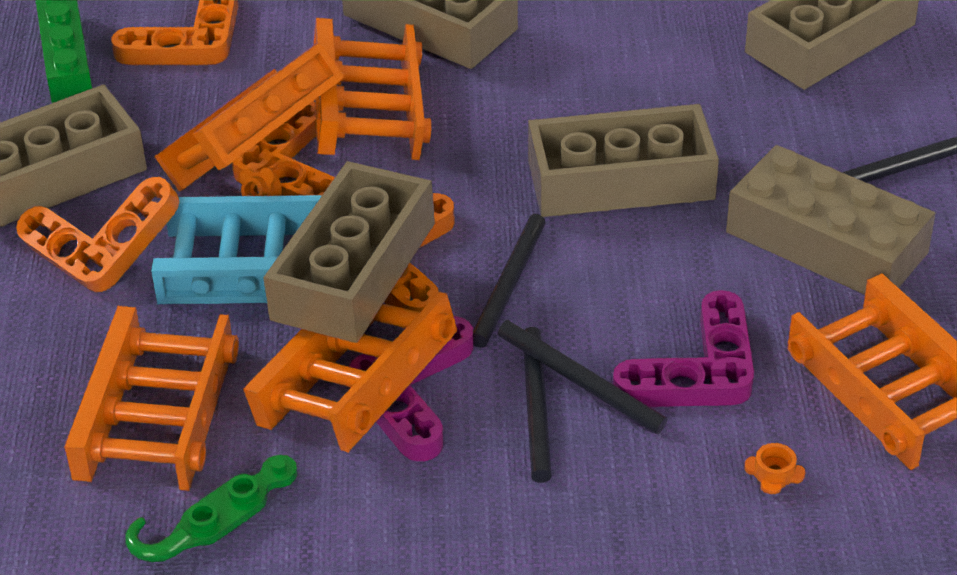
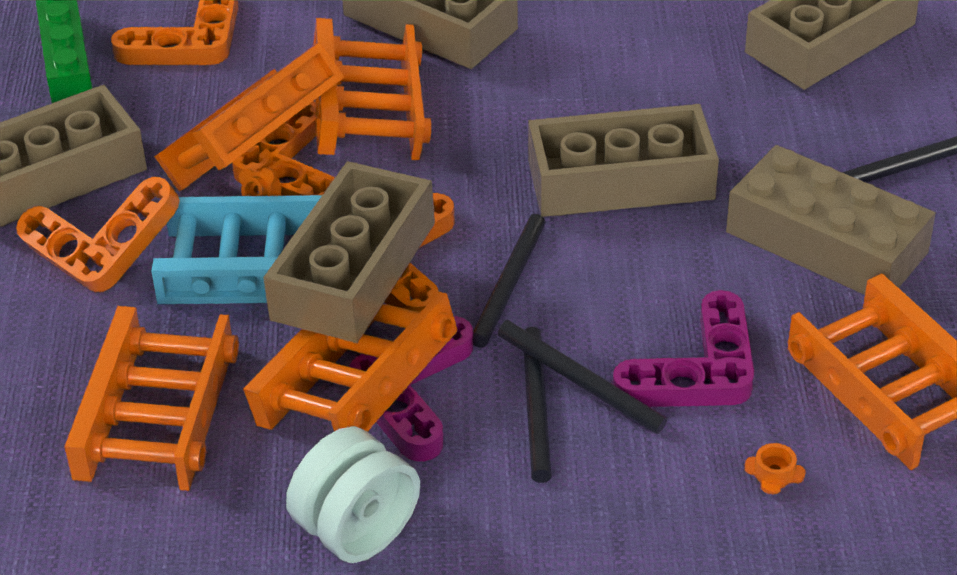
green piece [125,455,298,562] -> none
none -> light aqua wheel [286,426,420,563]

